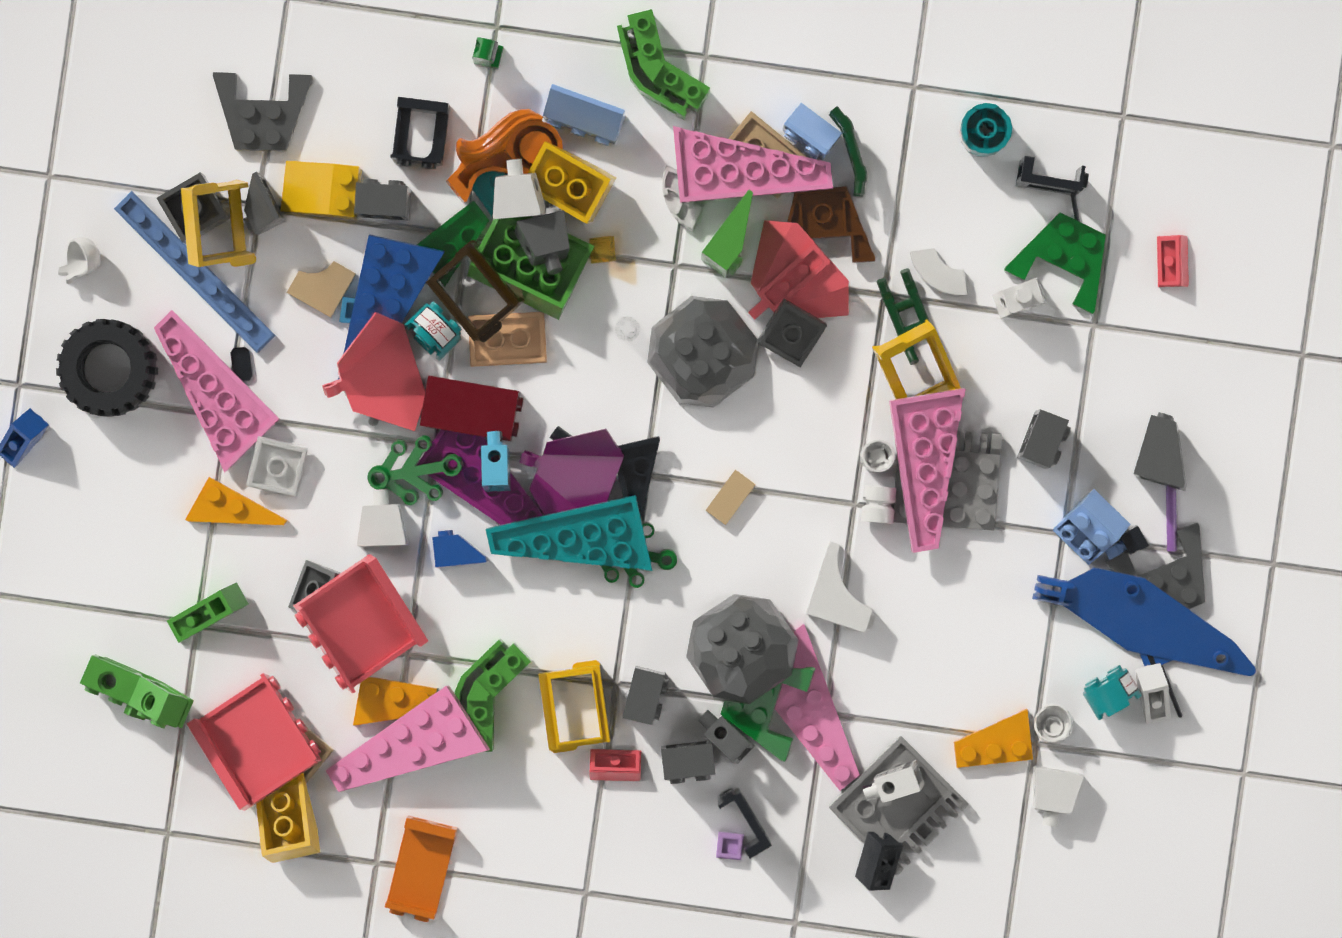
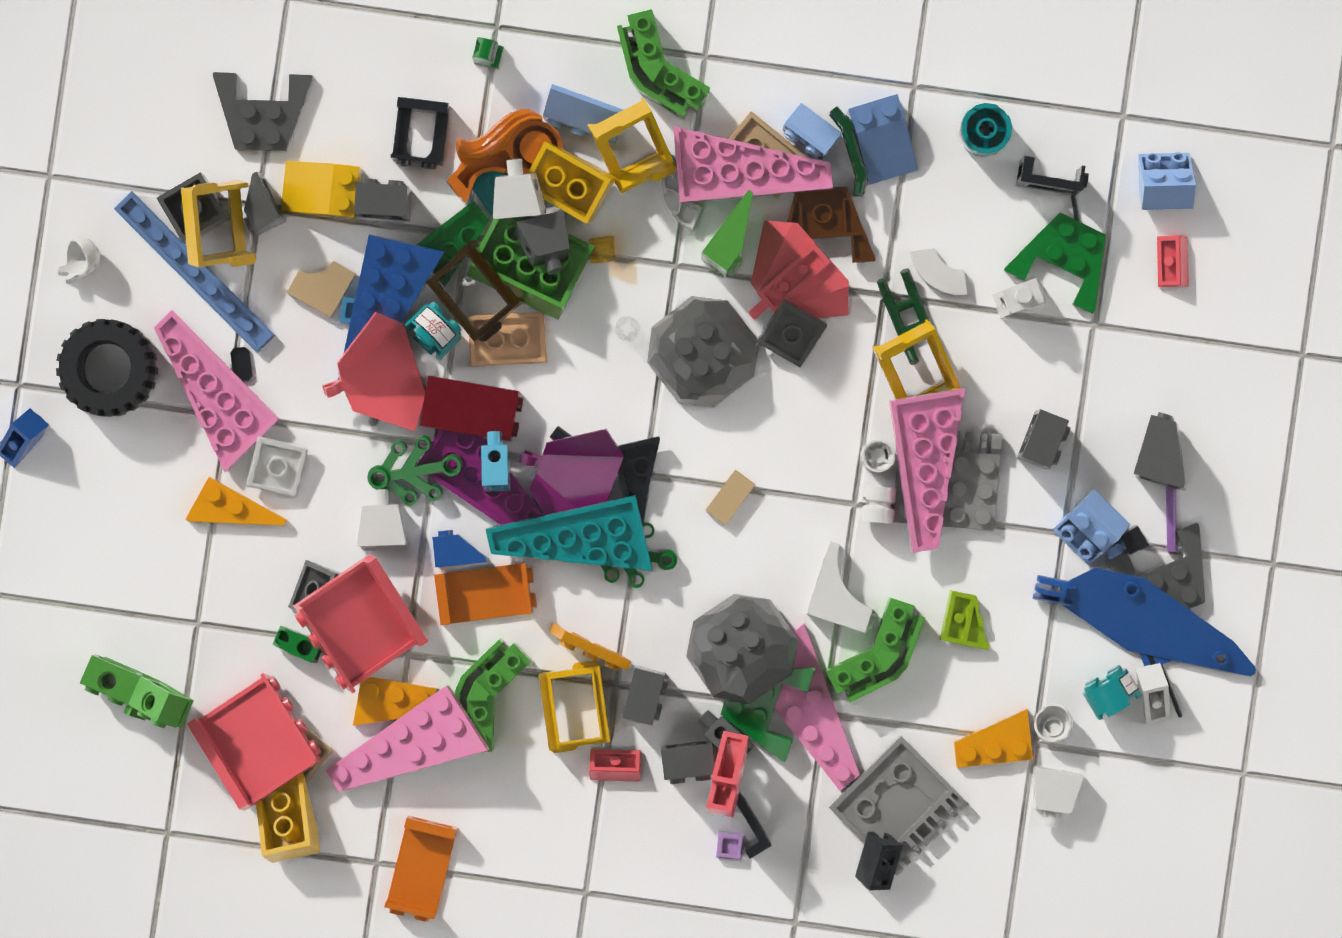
bright green slope [167,582,249,643] -> none
white torso [863,760,925,803] -> none
none -> green leg [272,625,322,663]
none -> orange panel [434,563,537,626]
none -> light orange wing [548,622,632,671]
none -> yellow piece [587,97,677,194]
none -> coral slope [706,731,749,818]
none -> bright green brick [825,597,925,702]
none -> medium blue slope [847,94,918,185]
none -> lime wing [939,590,989,650]
none -> light blue slope [1138,152,1196,210]

